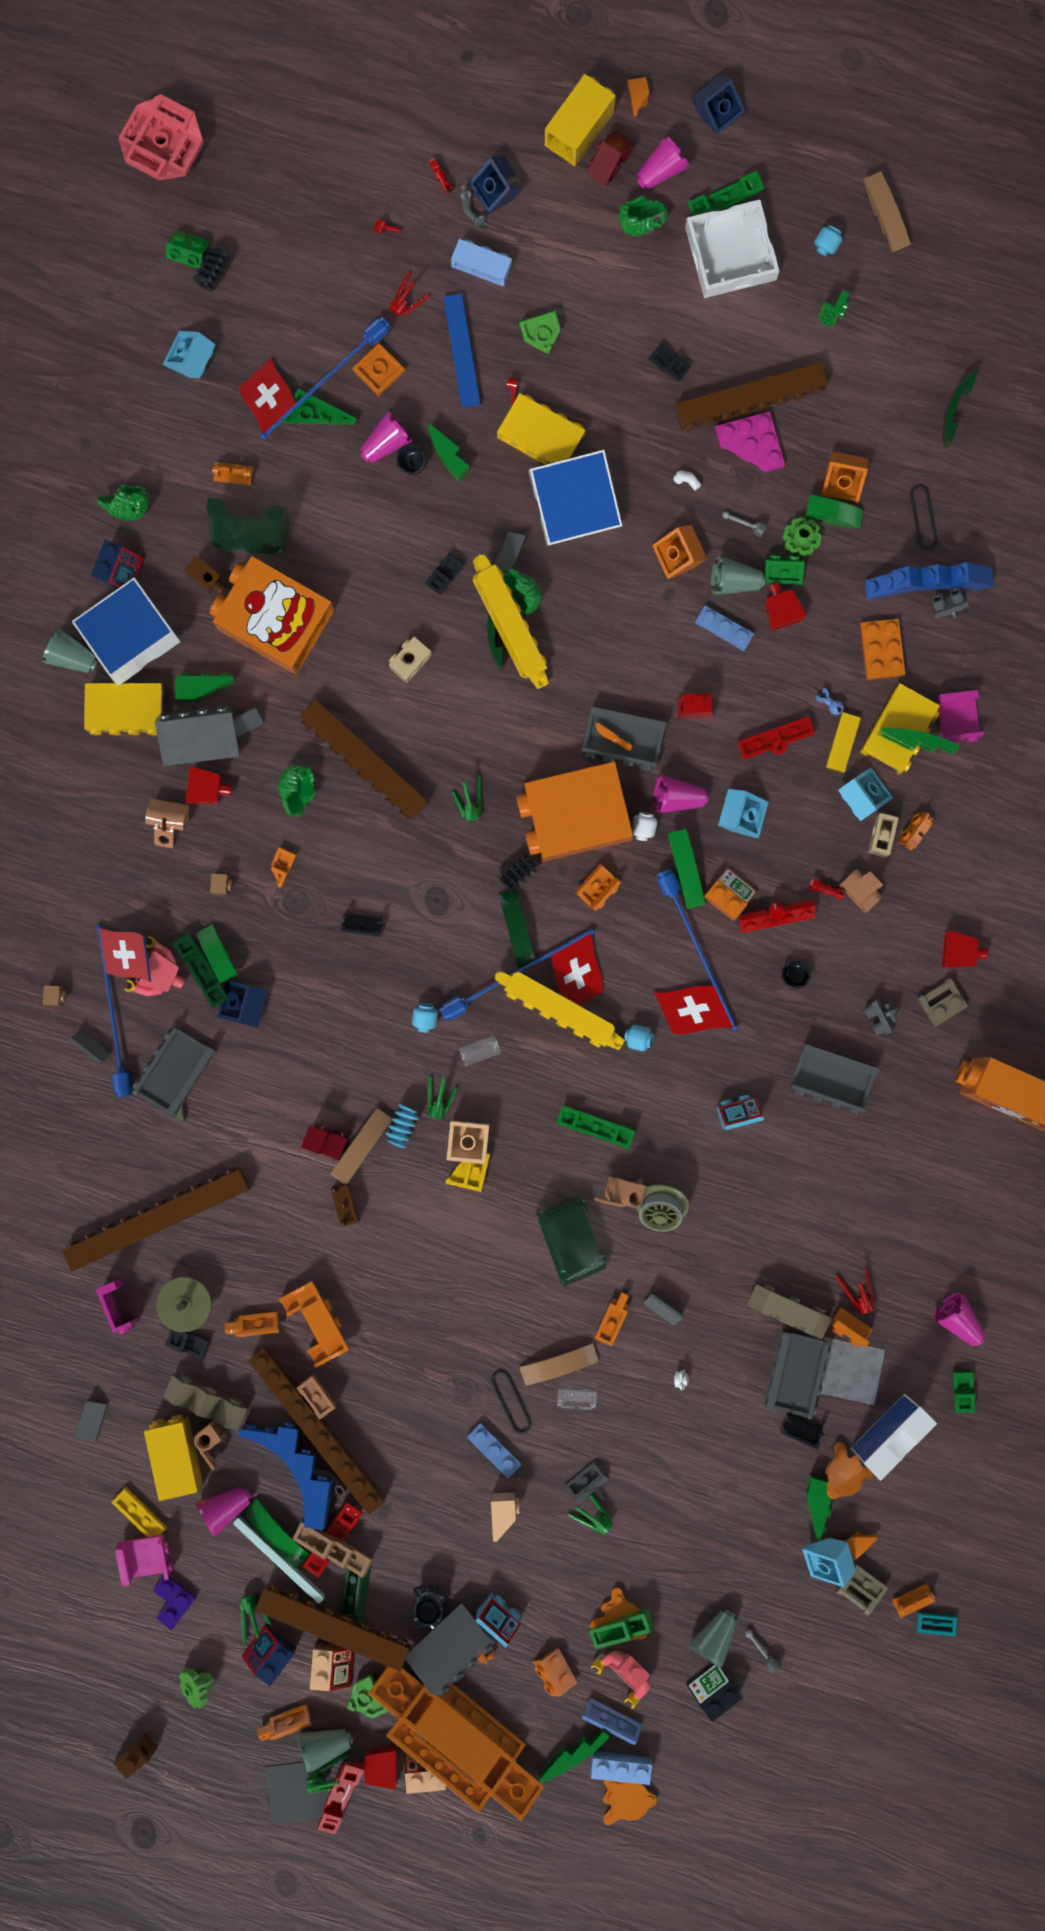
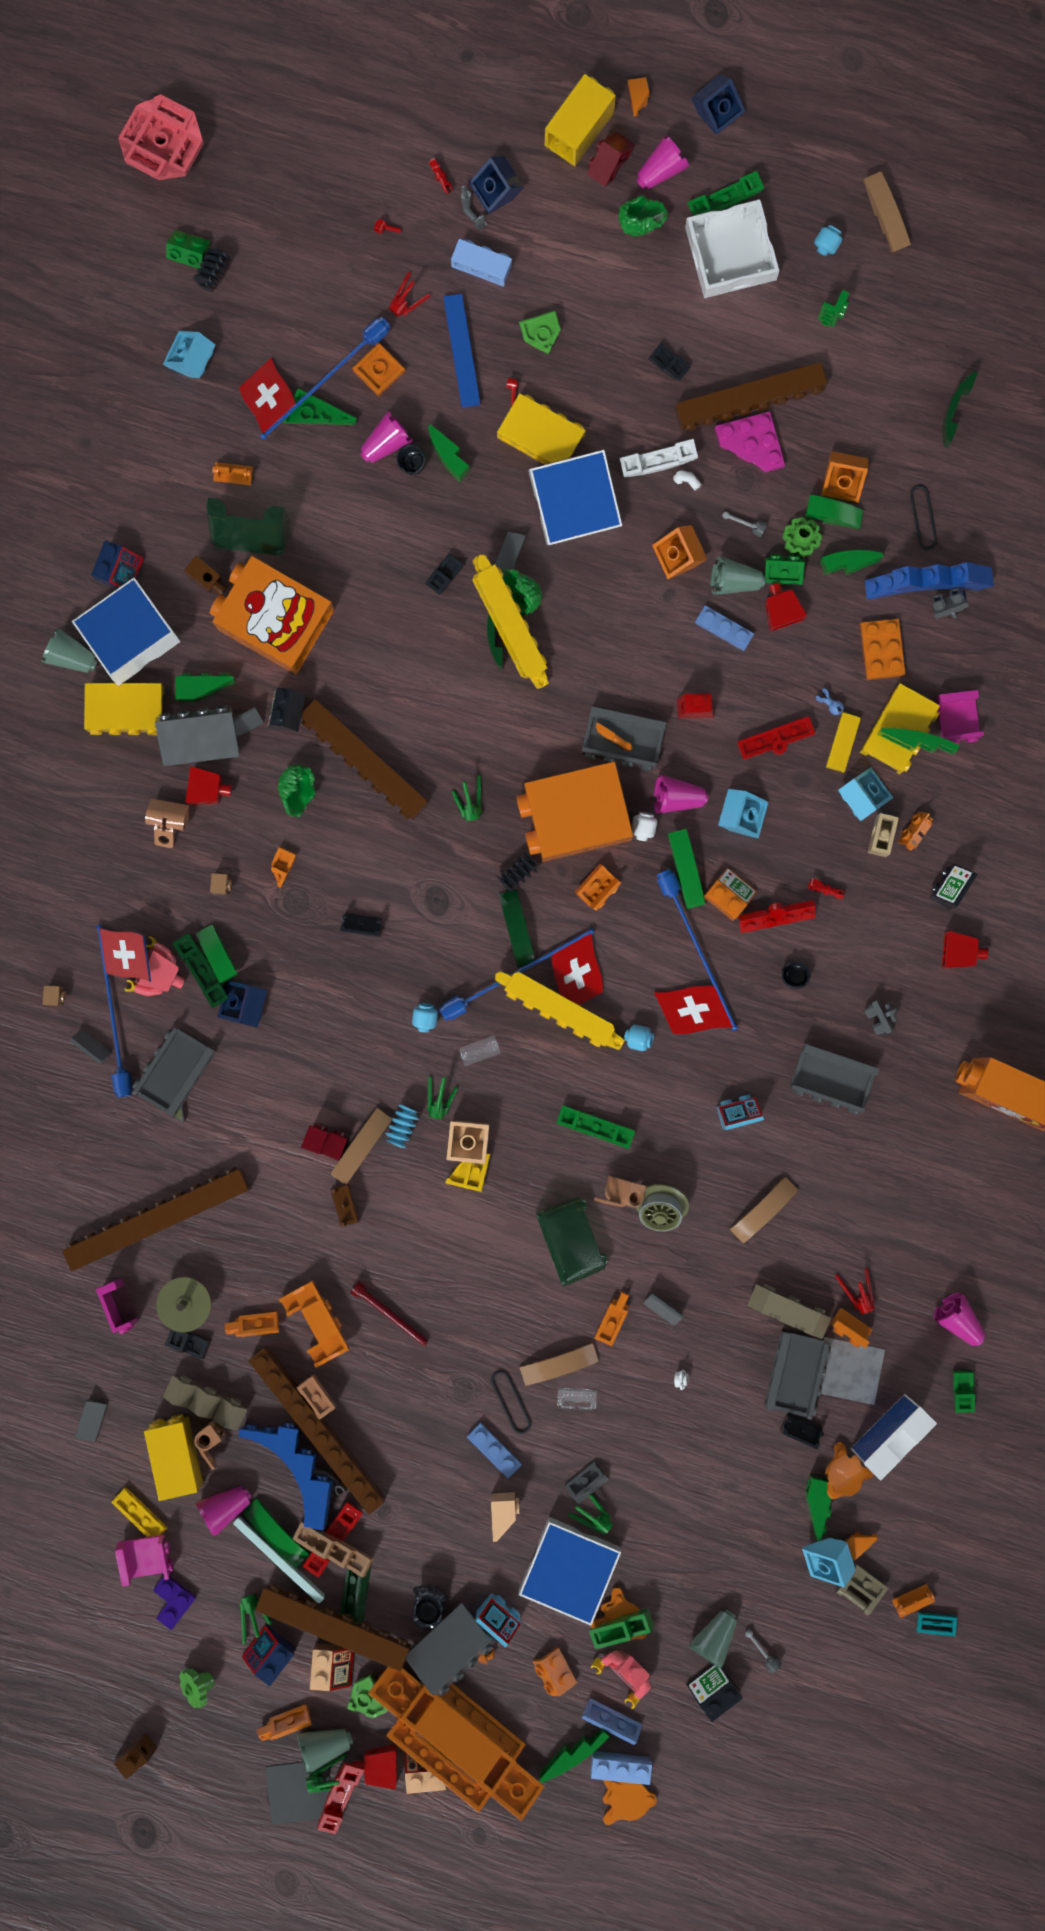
green piece [97,484,149,521] -> none
tan brick [389,637,432,683] -> none
nougat piece [838,869,883,913] -> none
dark tan plate [917,977,968,1027] -> none
none -> black slope [267,688,306,732]
none -> dark red piece [350,1280,428,1346]
none -> blue tile [519,1517,621,1626]
none -> white slope [620,439,698,477]
none -> medium nougat slope [730,1176,798,1243]
none -> green slope [820,550,884,576]
none -> slope [930,864,978,910]

